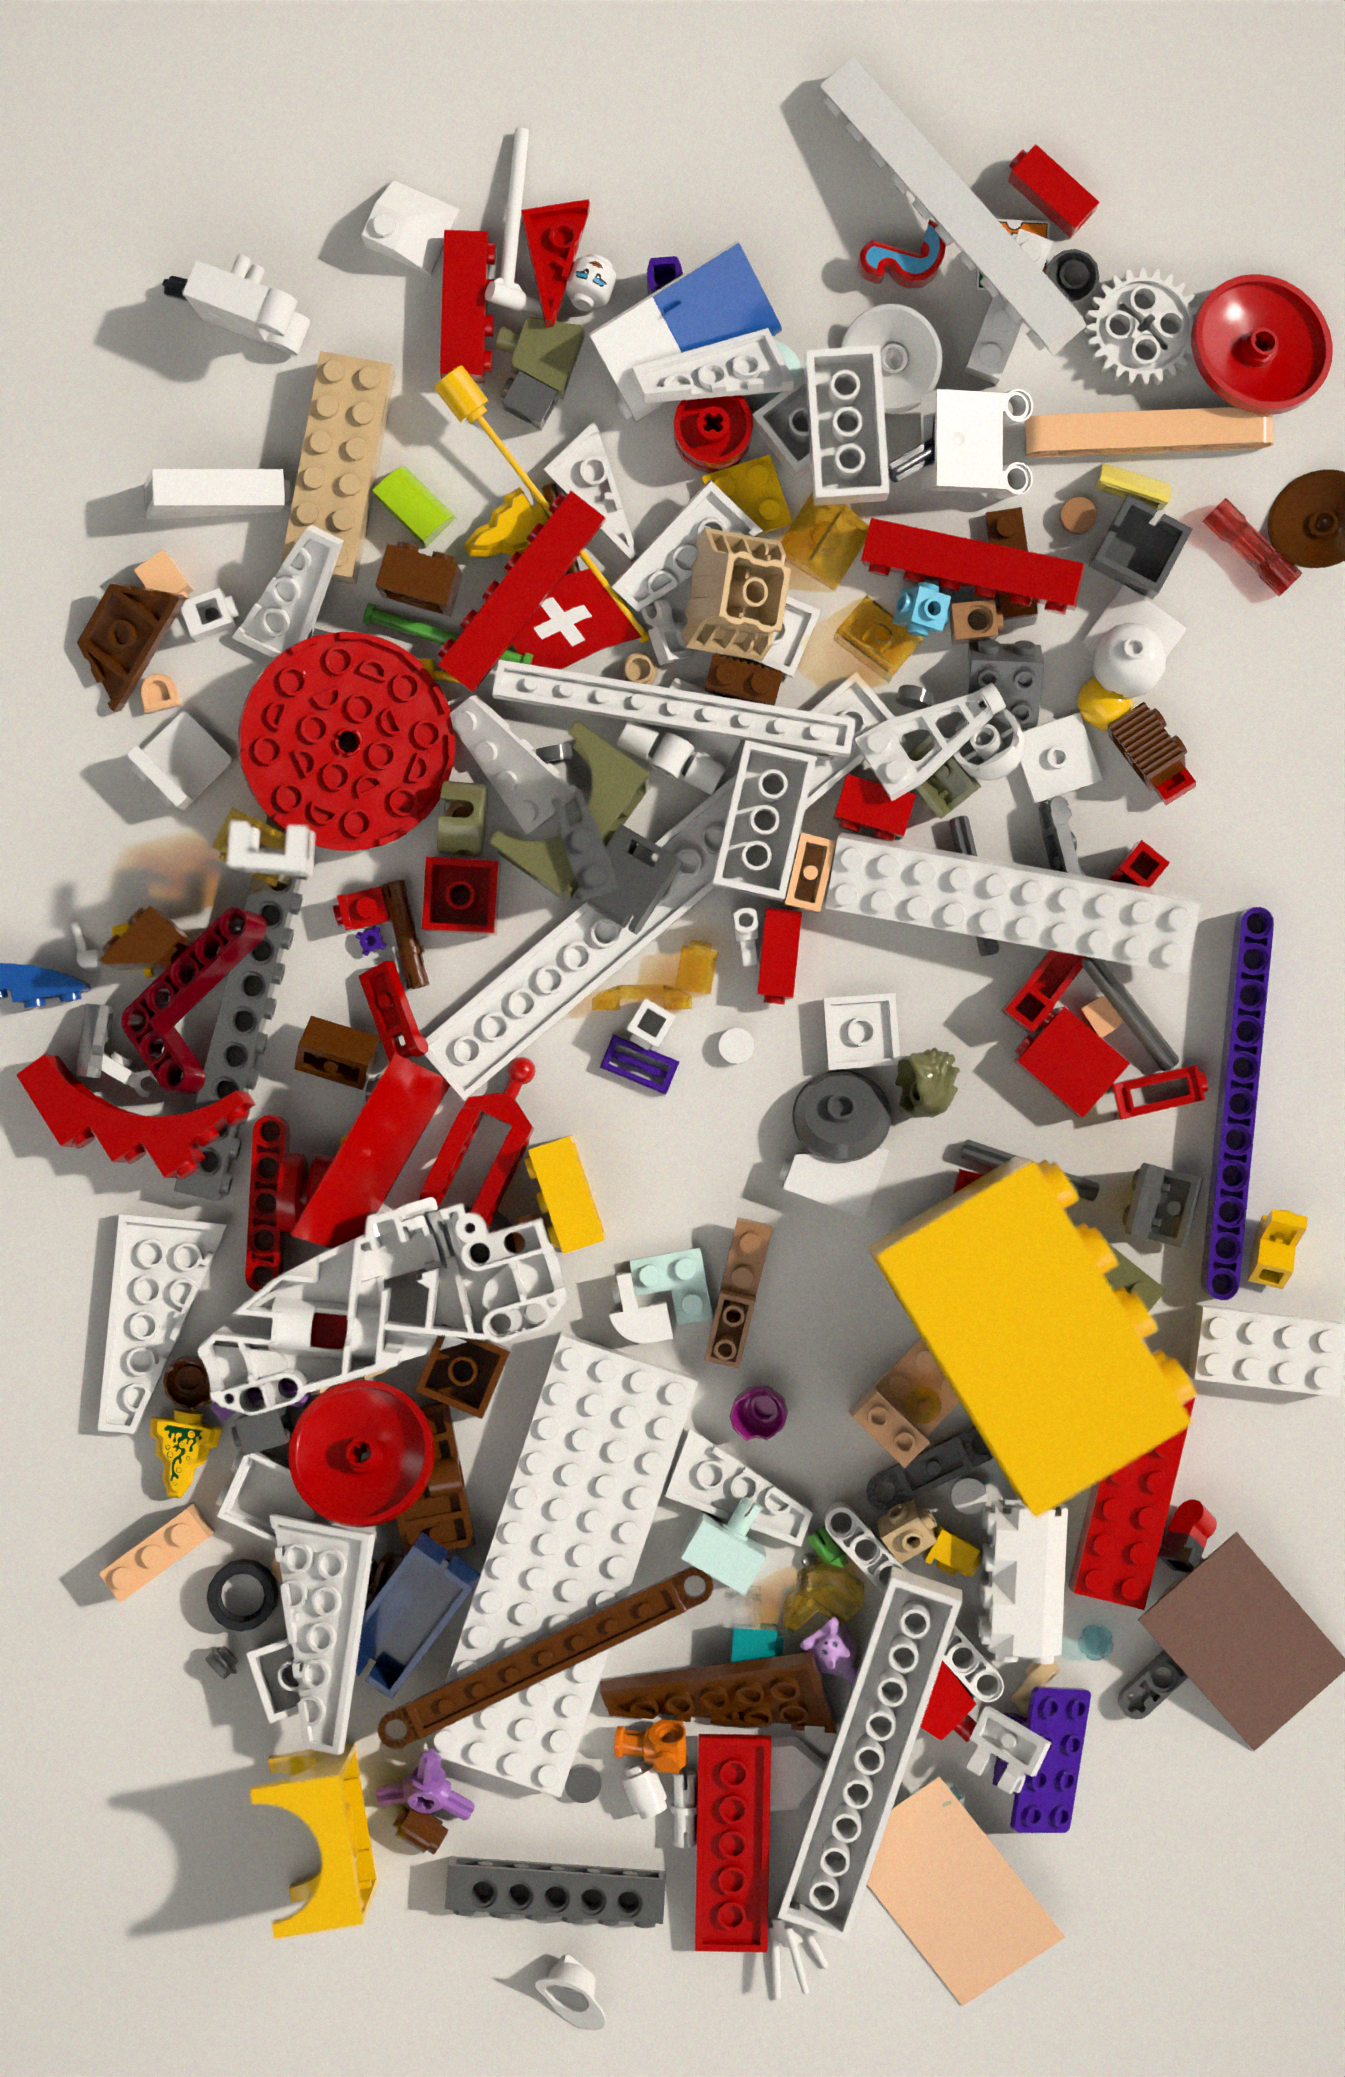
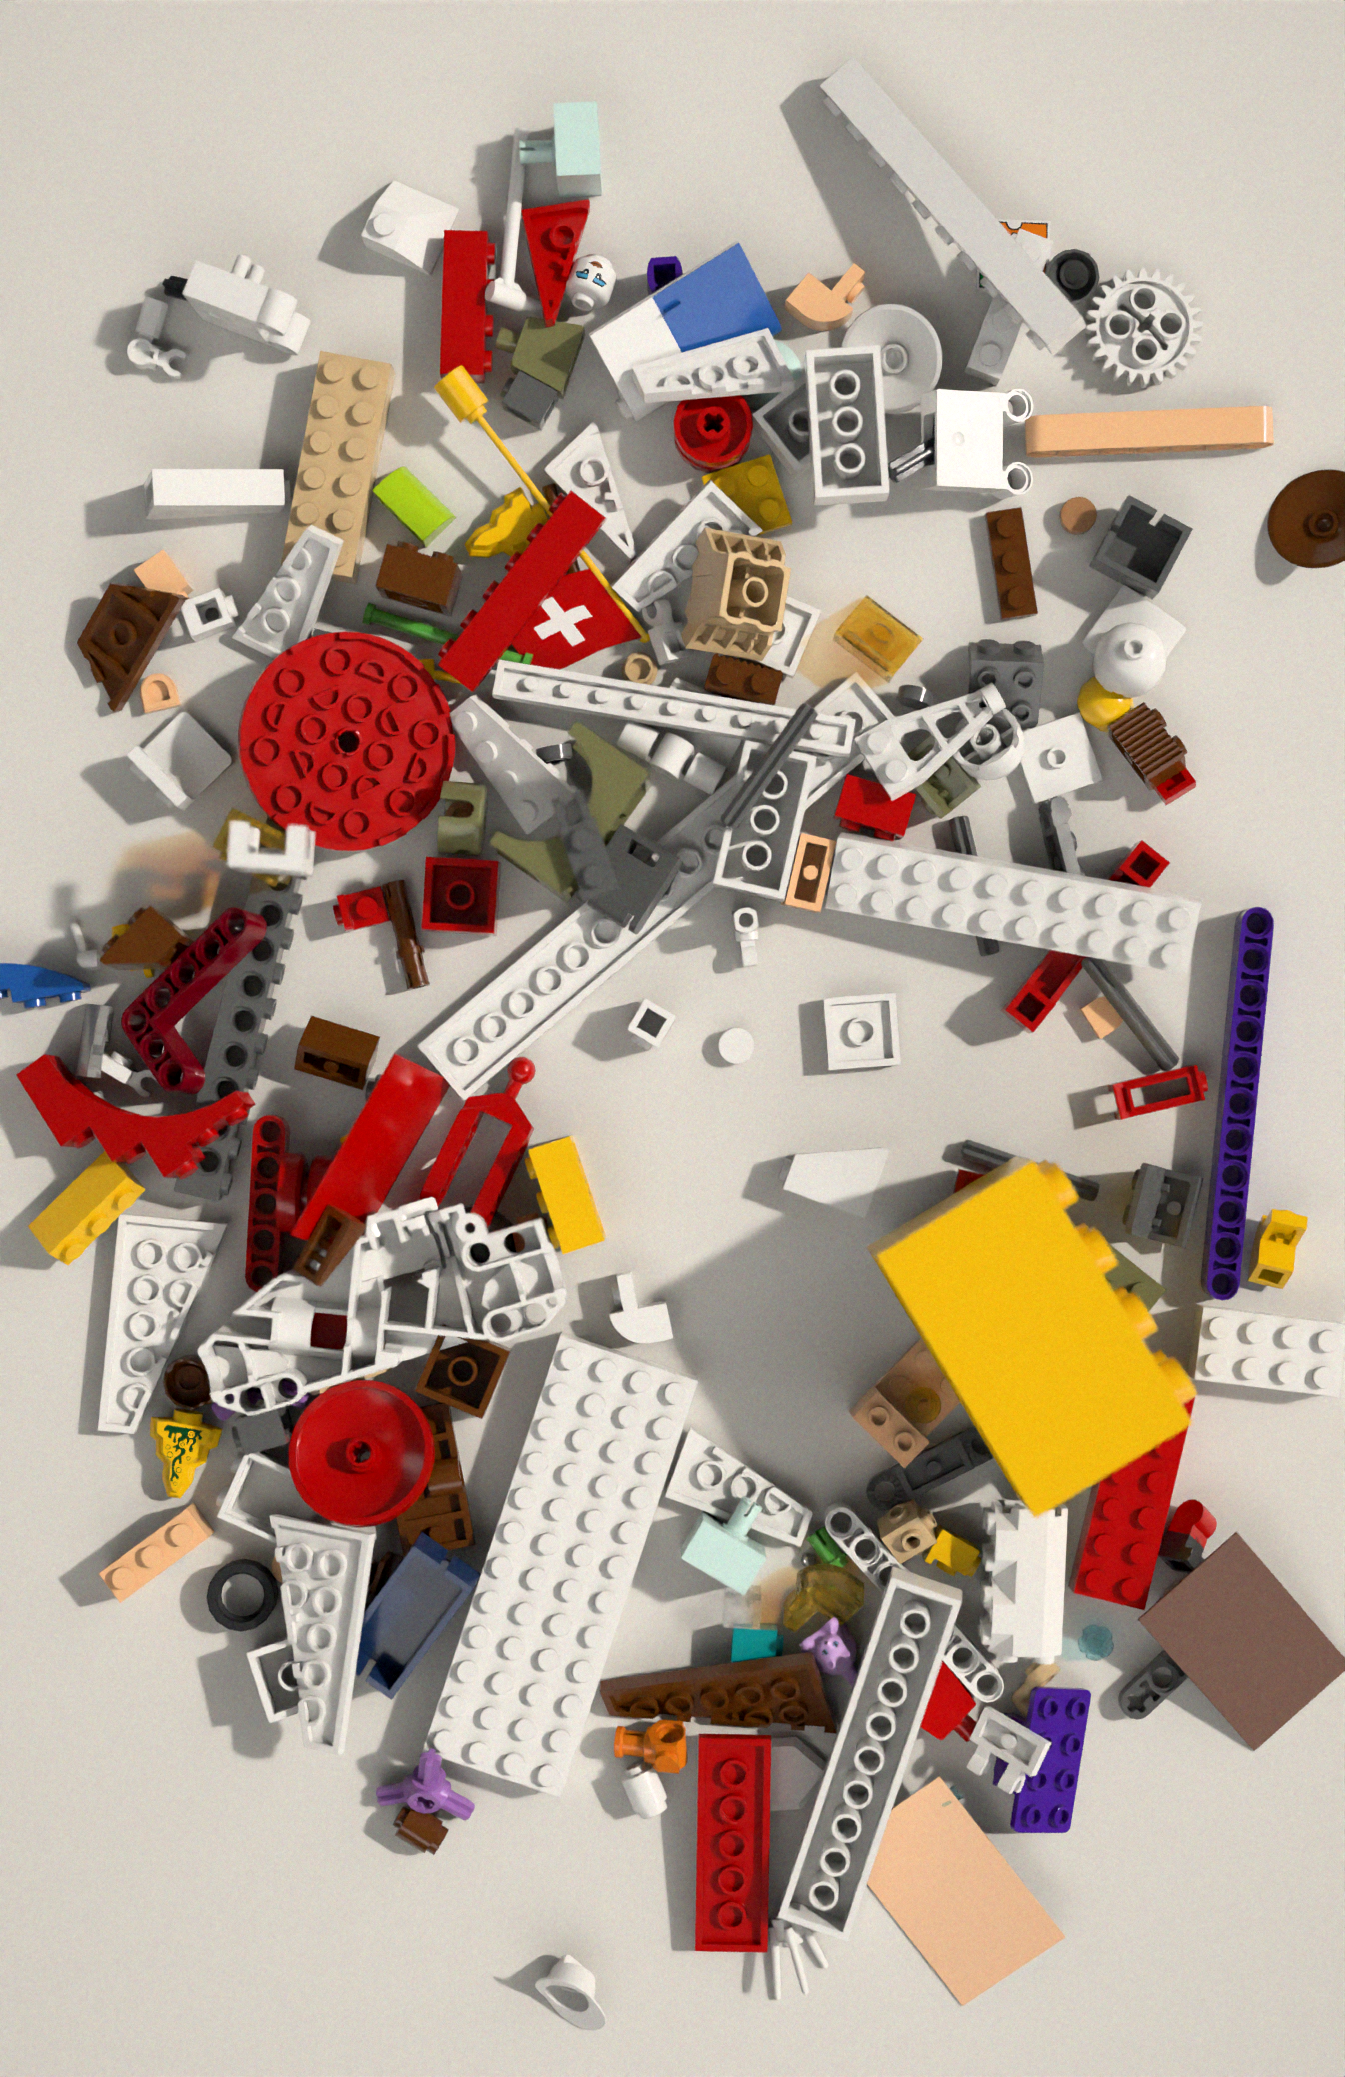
dark grey plate [205,1646,238,1680] -> none
yellow piece [250,1742,378,1939] -> none
dark purple piece [356,926,386,956] -> none
red plate [358,961,428,1061] -> none
reddish brown plate [377,1566,713,1749] -> none
dark grey brick [445,1856,666,1928] -> none
dark grey tile [565,1764,601,1803] -> none
clear yellow bar [592,984,693,1011] -> none
dark purple tile [600,1034,679,1095] -> none
light aqua plate [629,1247,713,1325] -> none
white pin [670,1770,697,1848] -> none
clear yellow brick [675,940,718,995] -> none
medium nougat slope [704,1217,773,1369] -> none
magenta hair [730,1385,788,1441] -> none
red brick [756,908,802,1005] -> none
clear yellow slope [781,492,869,591] -> none
dark grey piece [792,1070,891,1163] -> none
red animal [858,219,946,289] -> none
red brick [861,518,1085,615] -> none
medium azure brick [892,582,951,637] -> none
olive hair [895,1047,960,1118] -> none
medium nougat brick [949,599,1004,645] -> none
white tile [950,1476,987,1514] -> none
red brick [1008,144,1100,239] -> none
red brick [1013,1006,1130,1118] -> none
light yellow slope [1095,464,1171,510] -> none
red dish [1191,274,1333,415] -> none
clear red axle [1203,498,1303,596] -> none
none -> yellow brick [28,1151,146,1266]
none -> white bar [127,297,187,379]
none -> reddish brown slope [293,1205,367,1287]
none -> light aqua brick [519,101,602,197]
none -> dark grey axle [720,703,818,830]
none -> light nougat brick [785,263,865,331]

